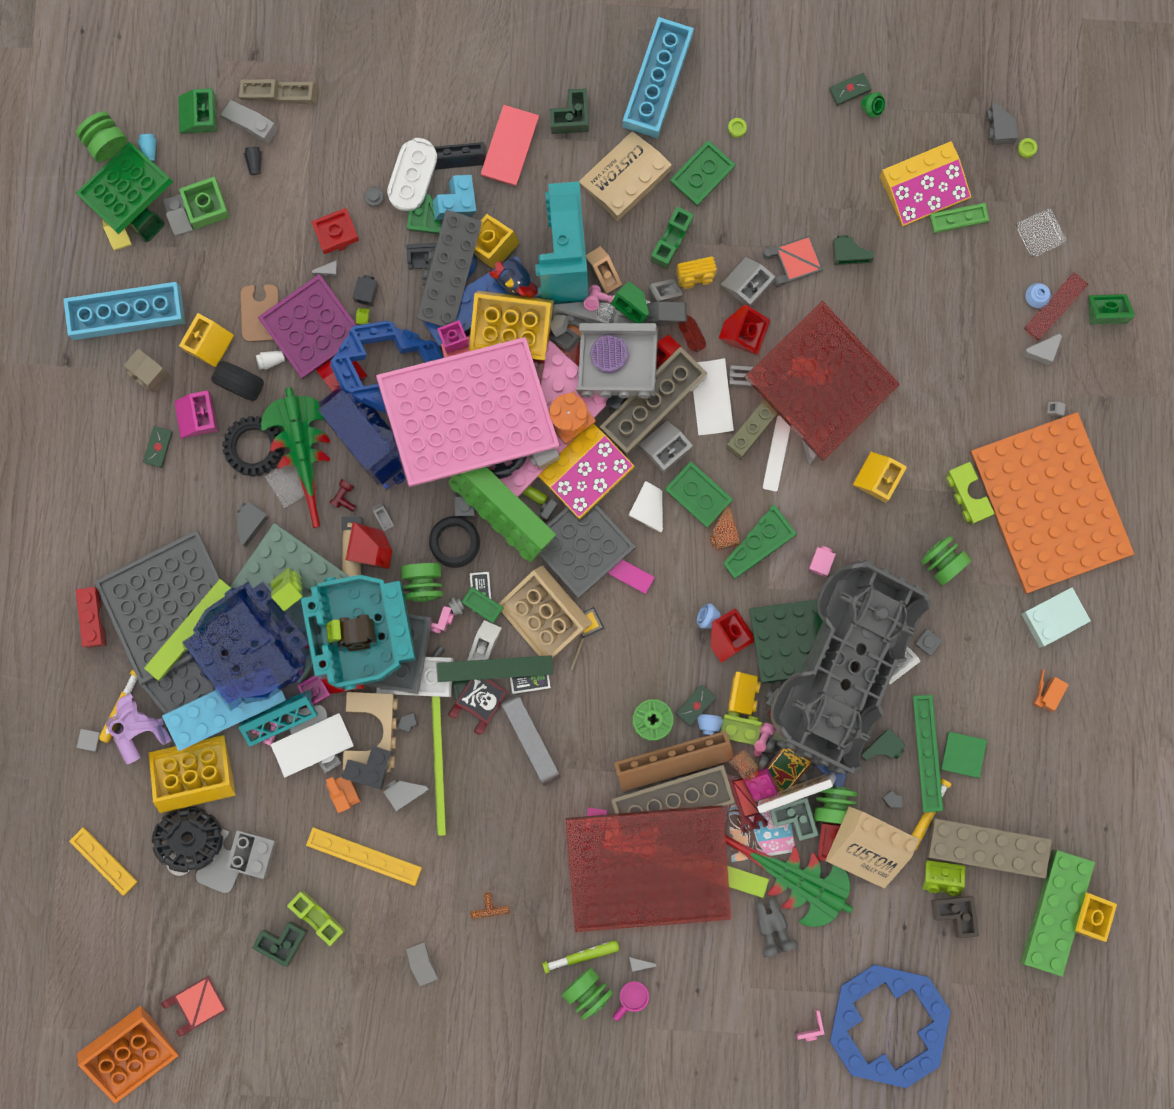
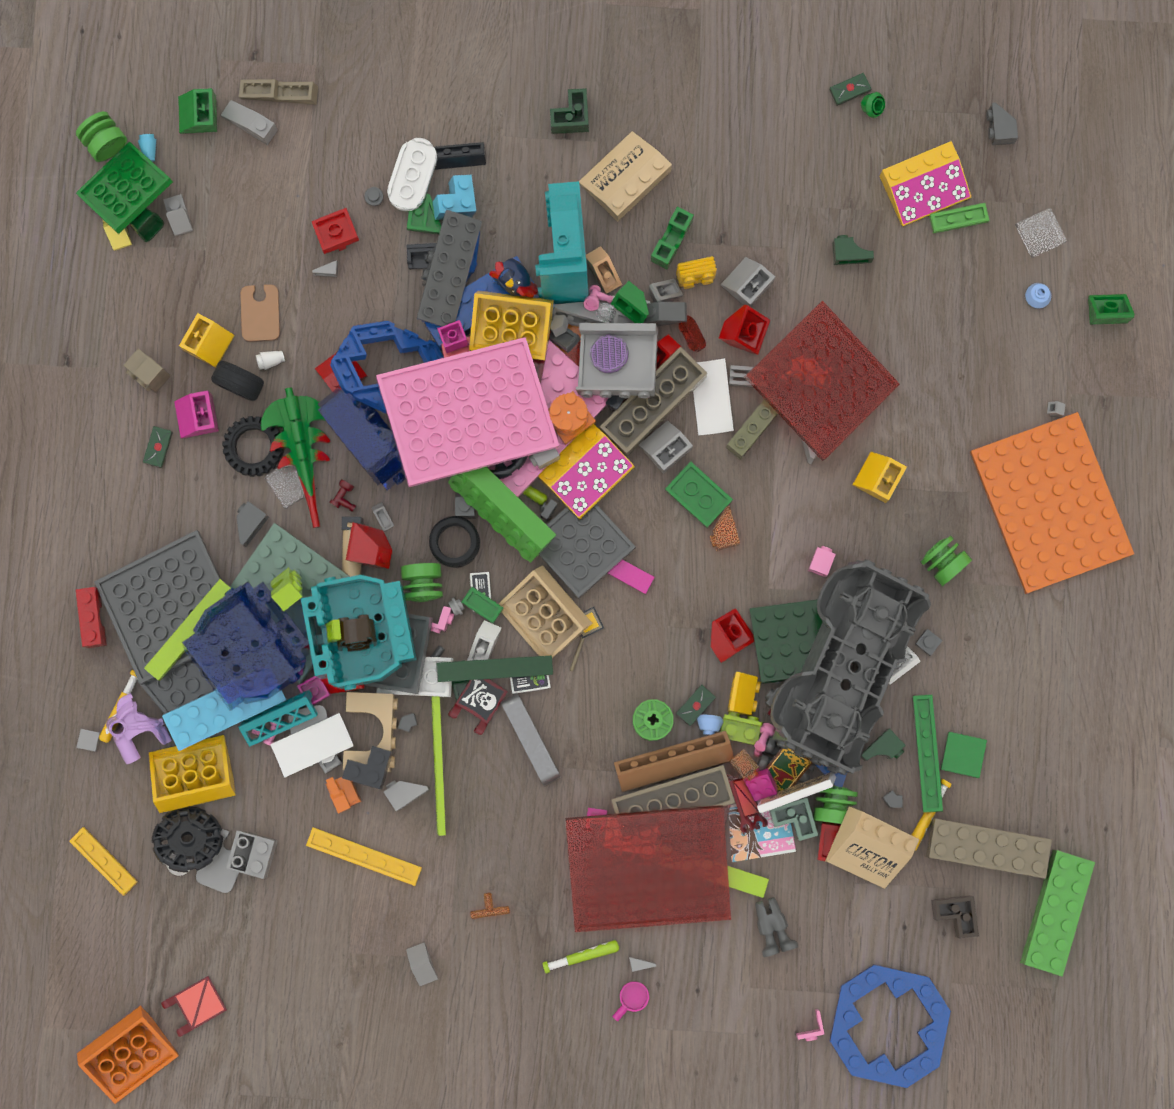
medium azure brick [63,282,186,340] -> none
bright green brick [179,176,230,230] -> none
black cone [243,147,262,175] -> none
dark green brick [252,921,308,967] -> none
magenta plate [258,274,357,379] -> none
lime arch [287,890,346,946] -> none
black brick [353,275,378,306] -> none
lime piece [356,308,370,325] -> none
yellow slope [474,214,520,269] -> none
coral tile [481,105,539,187] -> none
bright green wheel [561,967,614,1021] -> none
medium azure brick [623,17,694,139] -> none
white slope [629,481,663,533] -> none
green plate [670,140,736,207] -> none
light blue cone [697,603,721,629] -> none
green animal [721,834,853,927] -> none
green wing [723,504,797,580] -> none
lime tile [728,118,747,138] -> none
flag [762,235,823,287] -> none
white sticker [763,416,792,491] -> none
lime bracket [922,860,965,896] -> none
lime arch [946,462,995,526] -> none
lime tile [1017,138,1037,158] -> none
light aqua slope [1021,587,1091,648] -> none
light grey slope [1022,334,1062,365] -> none
clear red tile [1024,272,1088,341] -> none
orange piece [1033,669,1069,712] -> none
yellow slope [1075,893,1117,942] -> none

